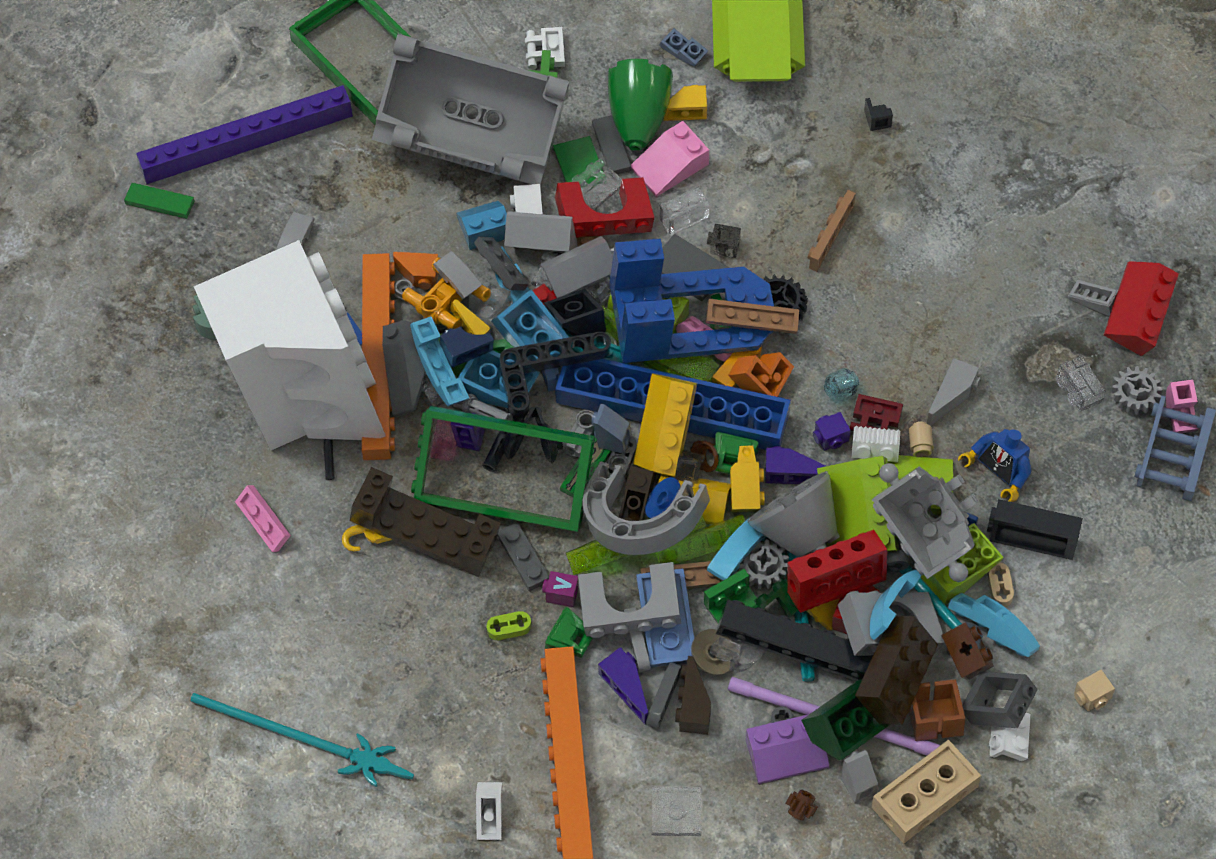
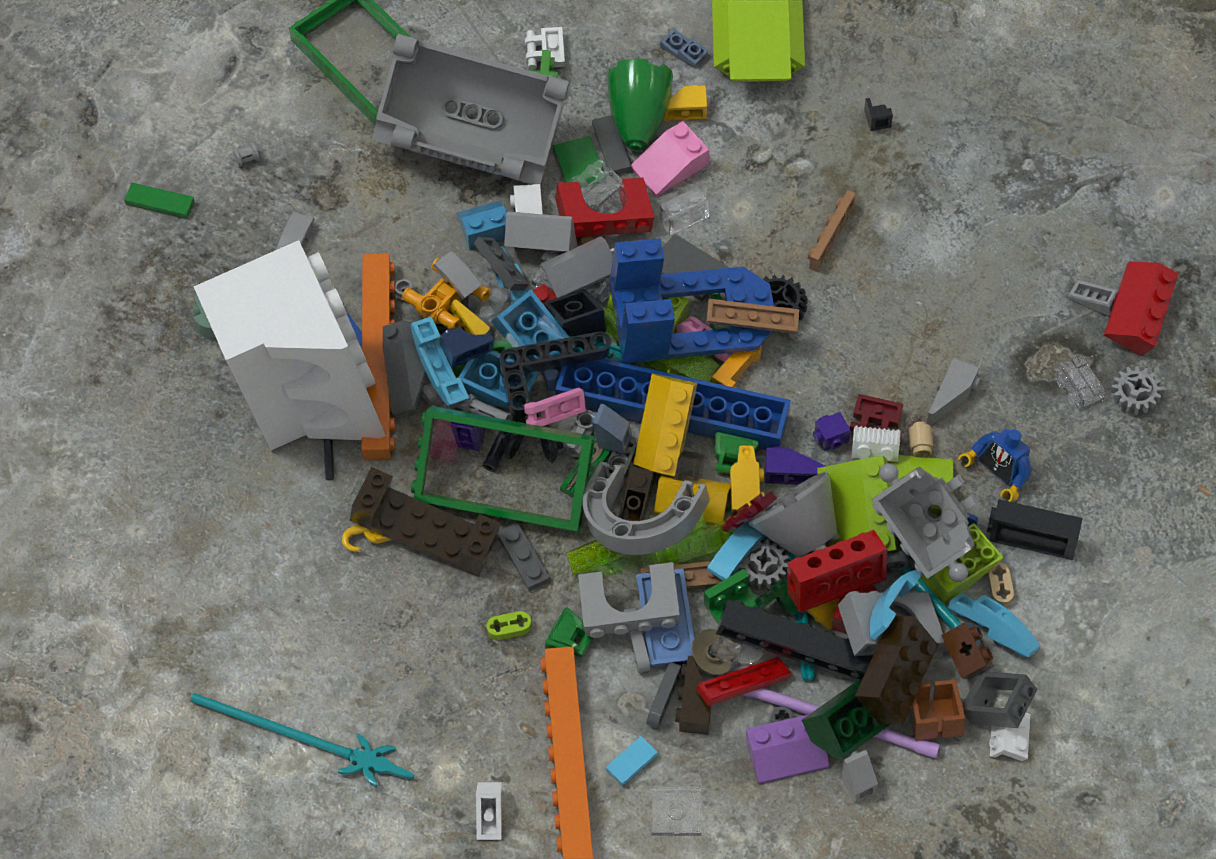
dark purple brick [136,85,353,185] -> none
bright pink plate [235,485,291,552] -> none
orange slope [393,252,439,289] -> none
magenta brick [542,571,579,608] -> none
dark purple slope [598,647,648,725] -> none
blue dish [645,477,680,519] -> none
reddish brown piece [690,440,718,472] -> none
clear smoke brick [707,224,741,258] -> none
orange brick [728,352,794,397] -> none
reddish brown gear [785,789,818,821] -> none
clear light blue head [824,368,859,401] -> none
tan brick [872,740,981,844] -> none
tan brick [1074,670,1115,711] -> none
sand blue fence [1134,395,1216,501] -> none
bright pink brick [1166,380,1198,433] -> none
none -> light grey bush [233,142,260,167]
none -> bright pink plate [524,388,586,426]
none -> medium azure tile [606,736,658,787]
none -> red tile [696,656,791,706]
none -> dark red plate [722,491,777,532]

